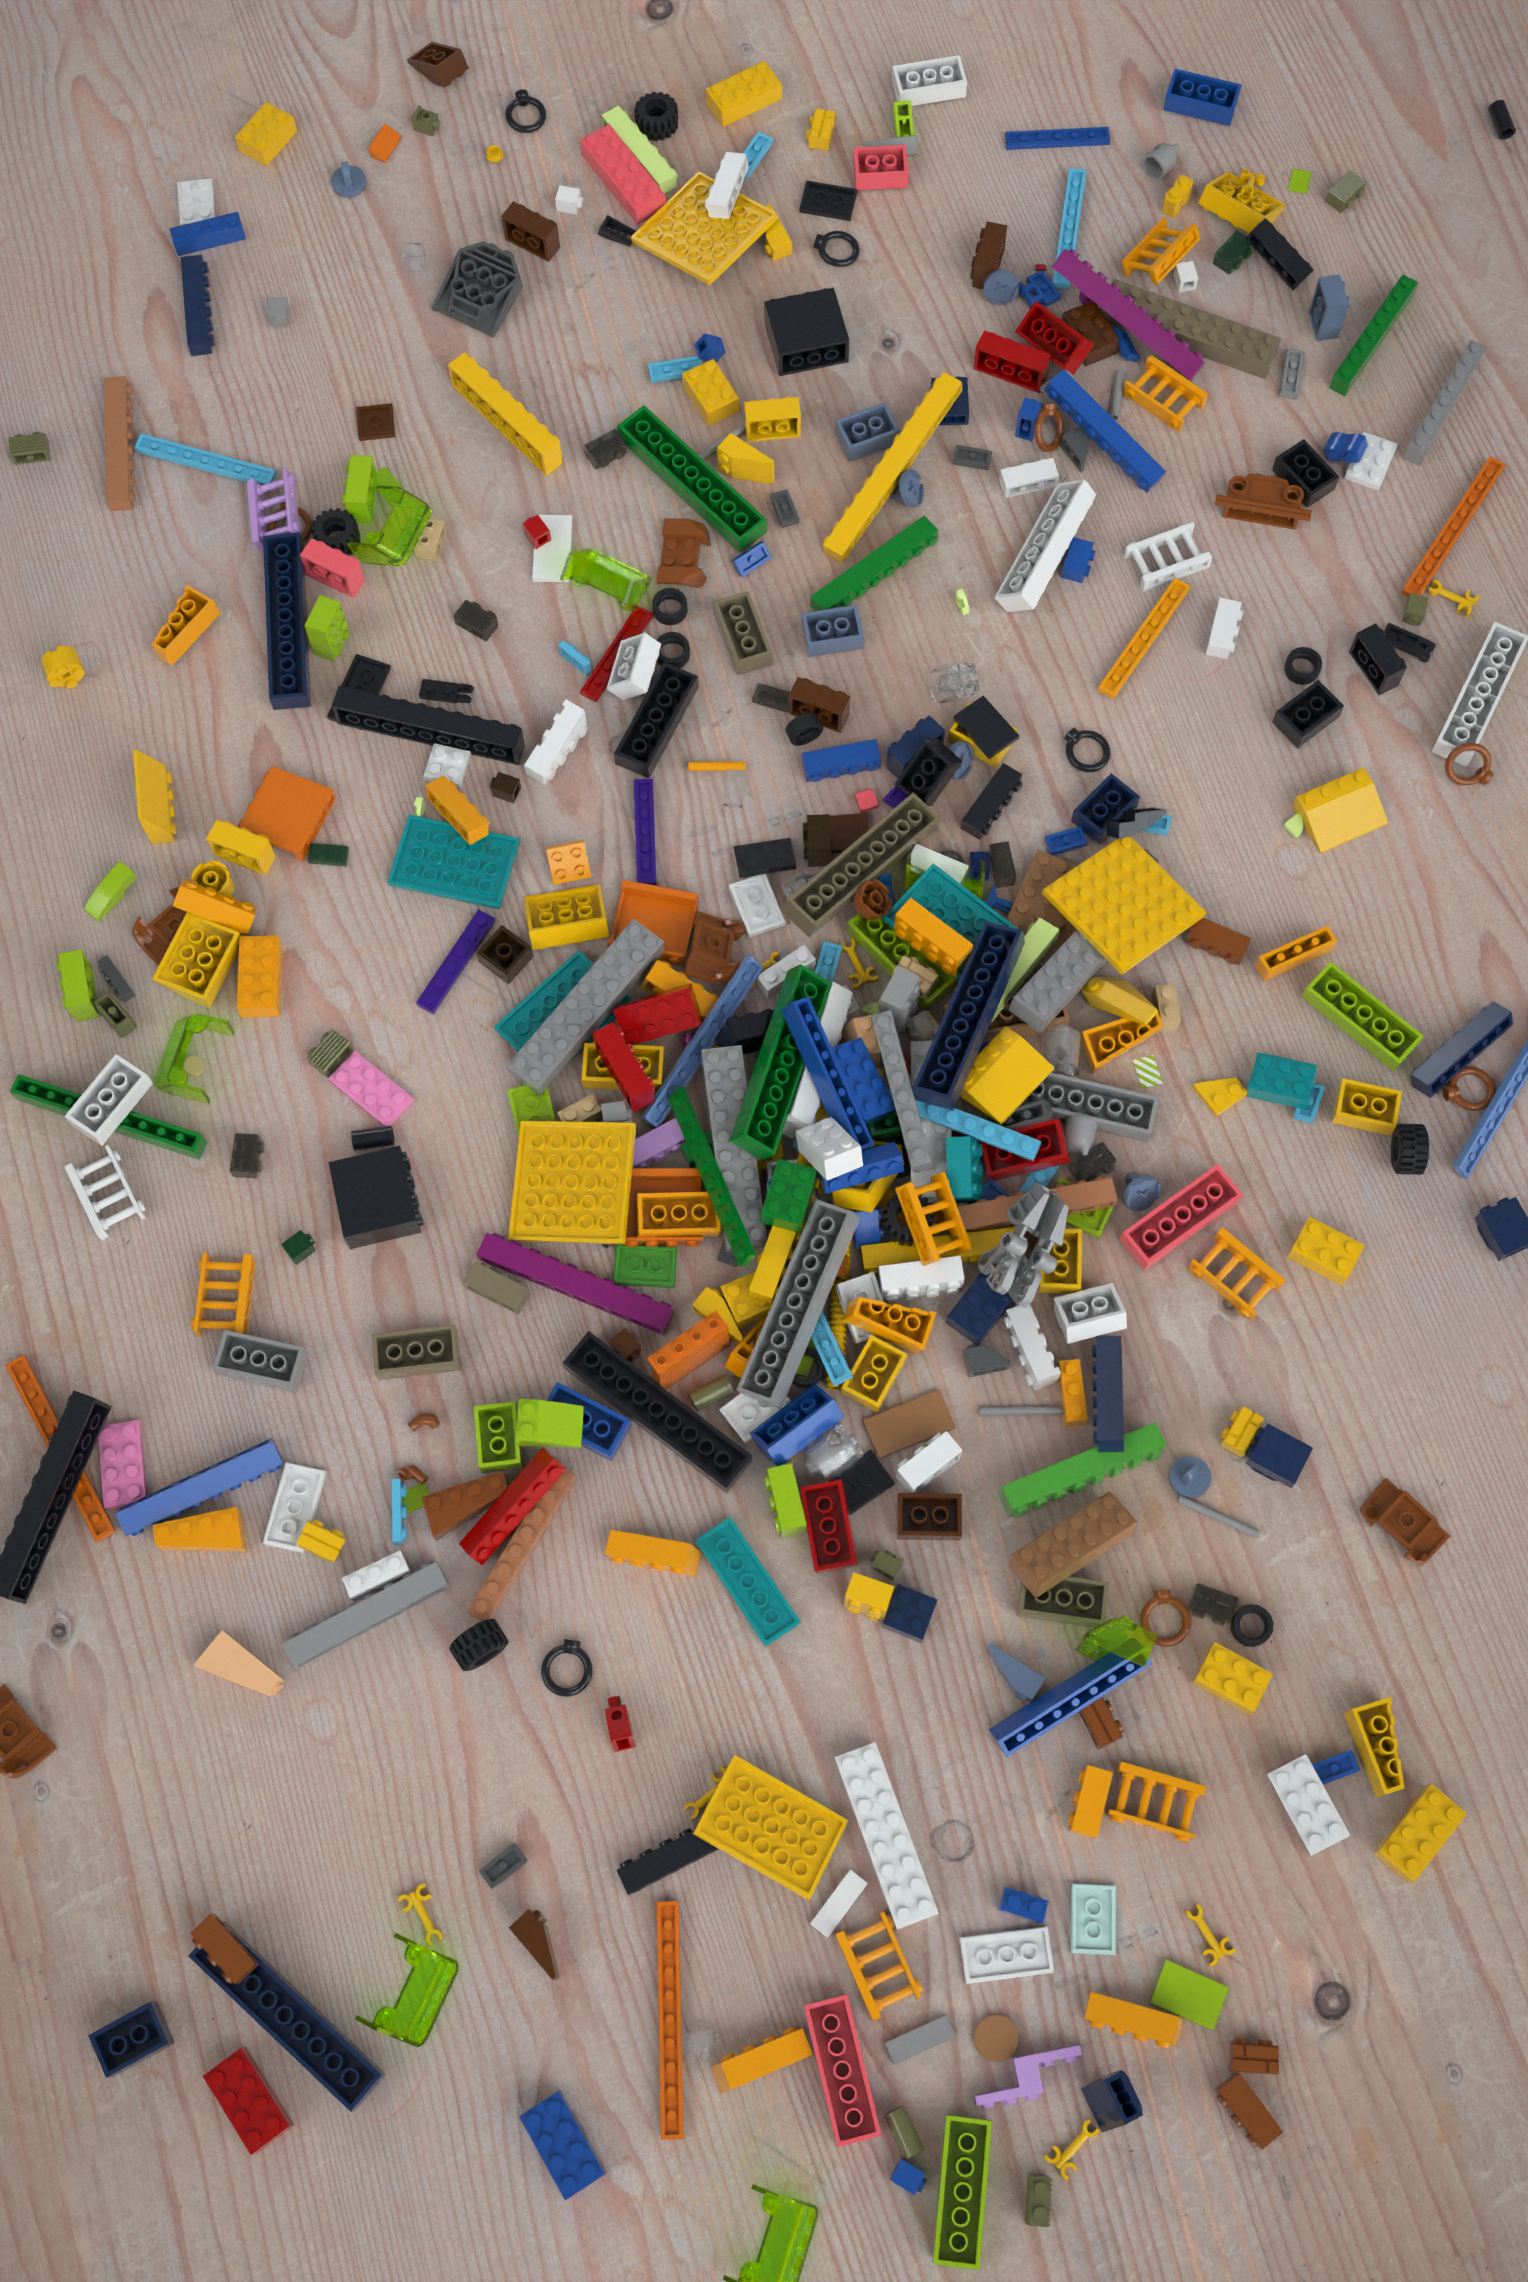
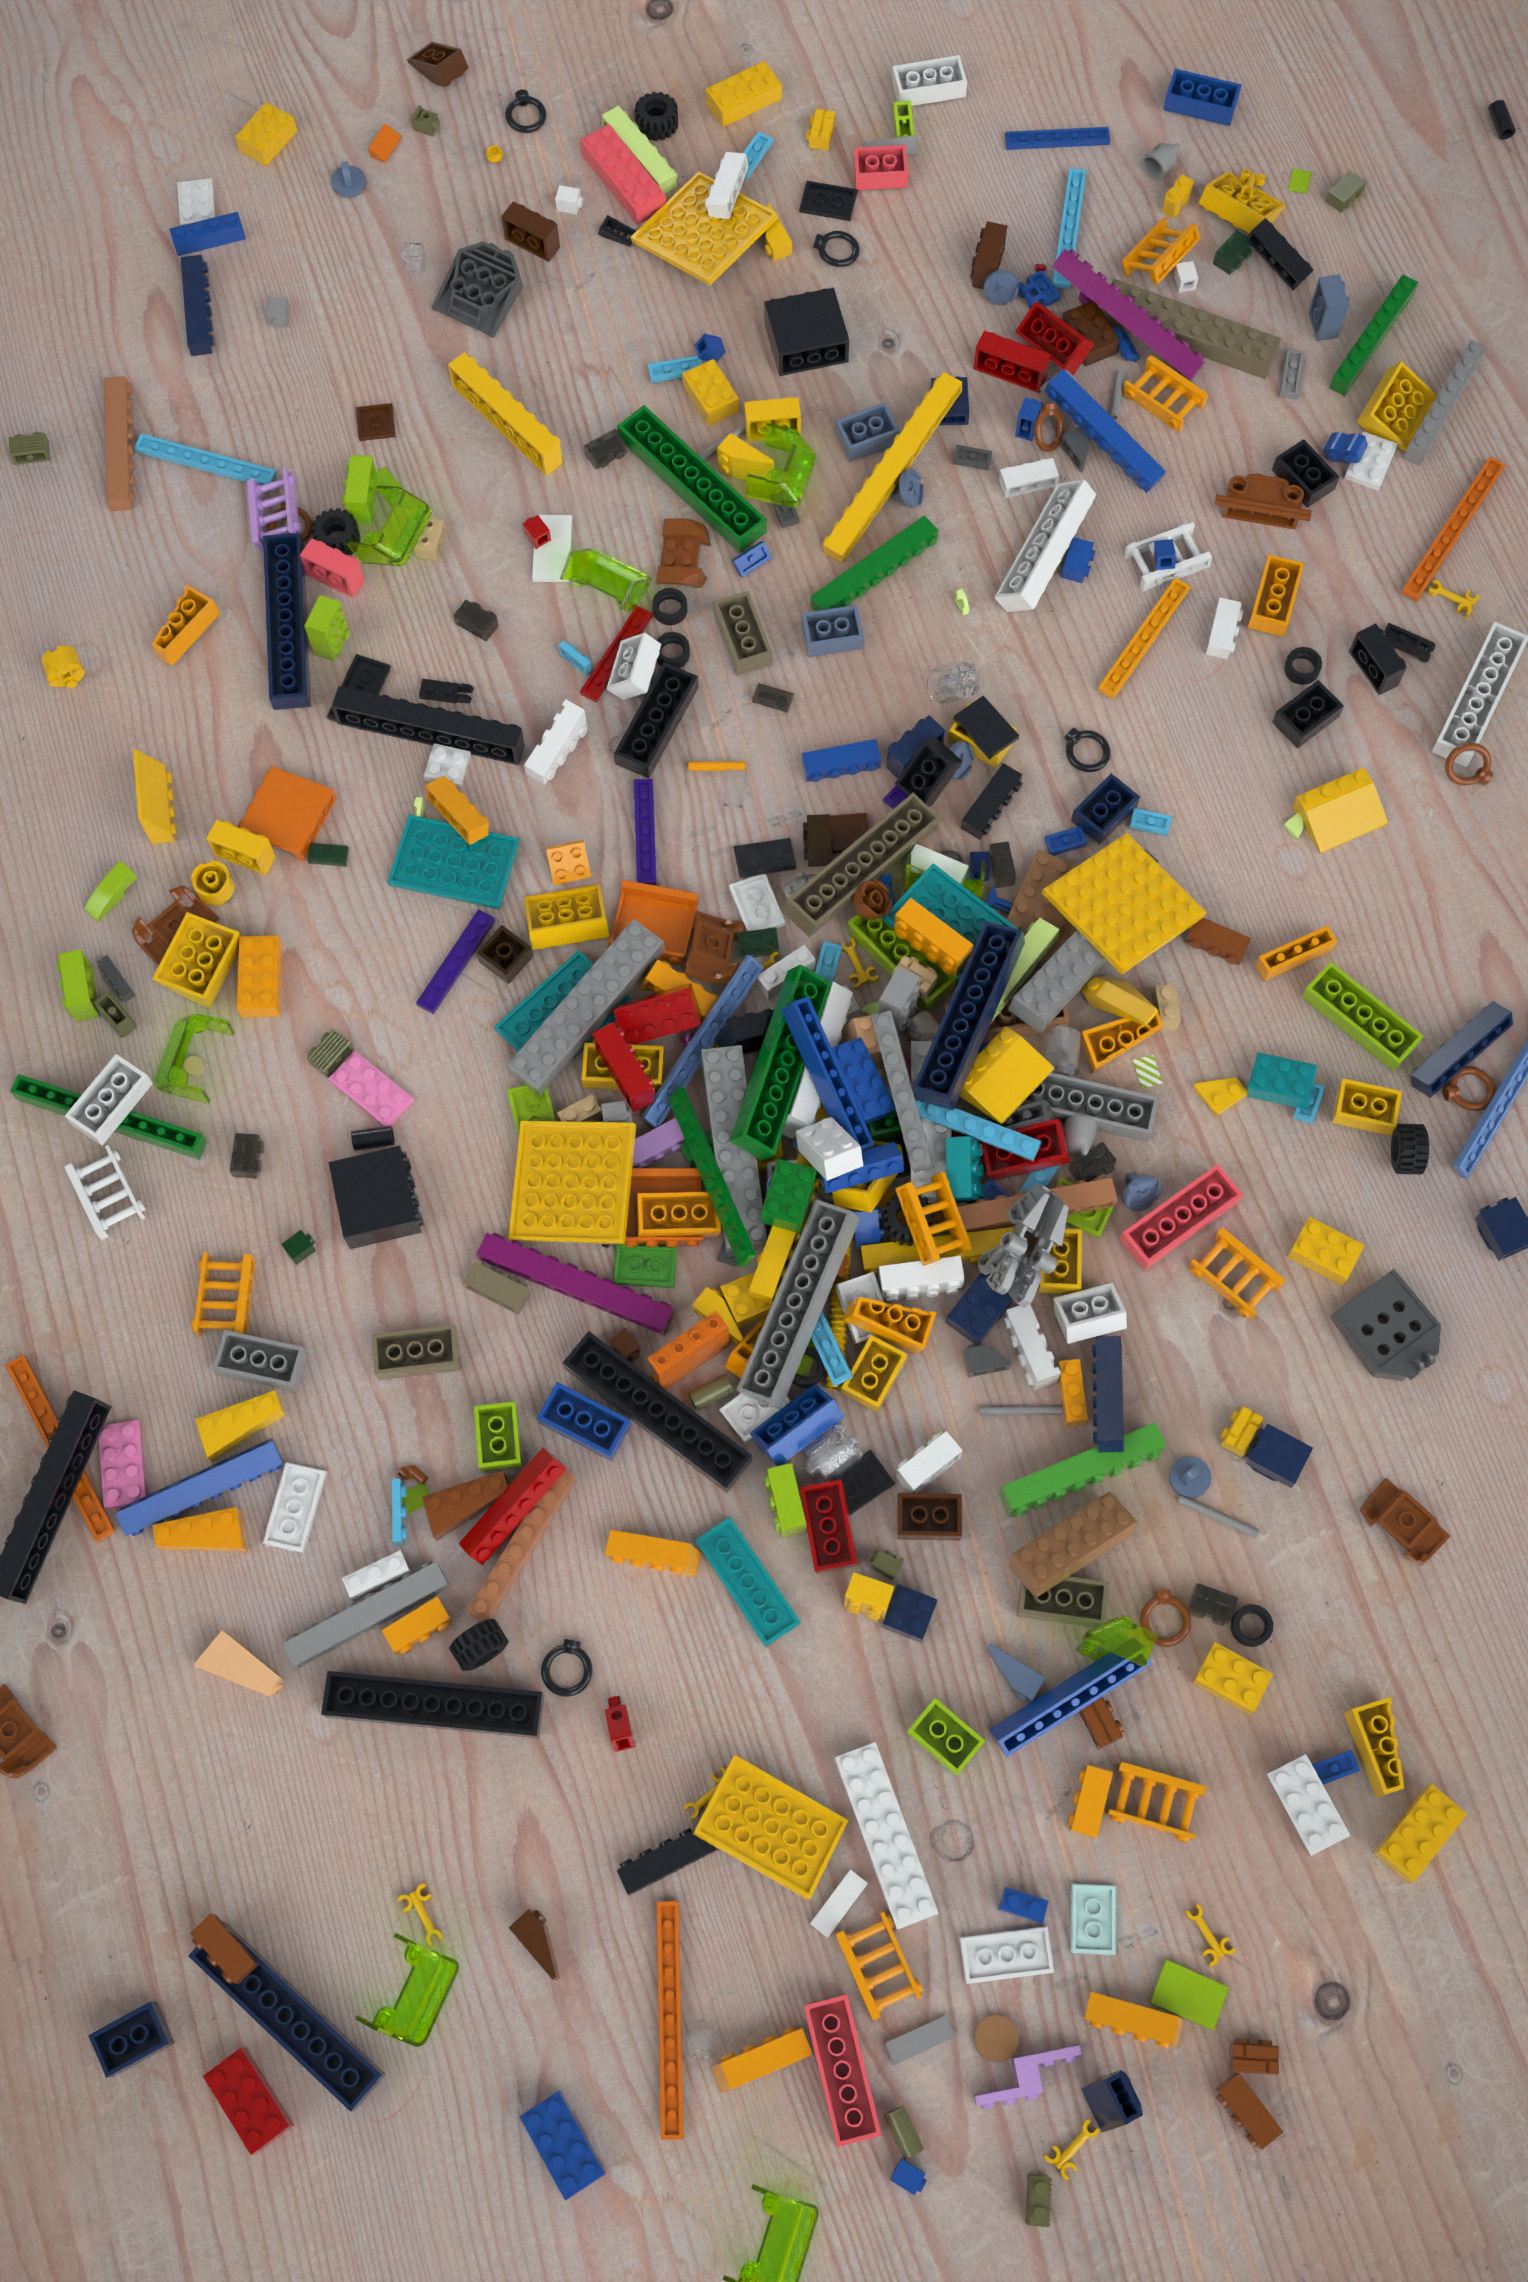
light orange brick [173,879,257,935] -> none
yellow brick [295,1519,346,1564] -> none
dark orange arm [408,1413,440,1432] -> none
dark grey plate [479,1843,528,1889] -> none
dark brown brick [490,772,521,804] -> none
lime slope [516,1399,584,1448] -> none
black tyre [785,712,823,746] -> none
reddish brown brick [789,677,850,733] -> none
coral tile [854,789,879,813] -> none
medium nougat tile [863,1389,956,1459] -> none
lime brick [932,2114,992,2270] -> none
slope [1107,807,1166,838] -> none
olive brick [1402,593,1429,626] -> none
none -> yellow wedge [195,1390,286,1463]
none -> black brick [321,1671,545,1739]
none -> light orange brick [381,1596,452,1655]
none -> clear green brick [737,927,779,960]
none -> clear neon green windscreen [746,423,816,508]
none -> lime brick [906,1698,985,1777]
none -> blue brick [1154,539,1176,570]
none -> light orange brick [1248,554,1305,637]
none -> dark grey hinge [1329,1269,1441,1381]
none -> yellow slope [1356,361,1437,451]

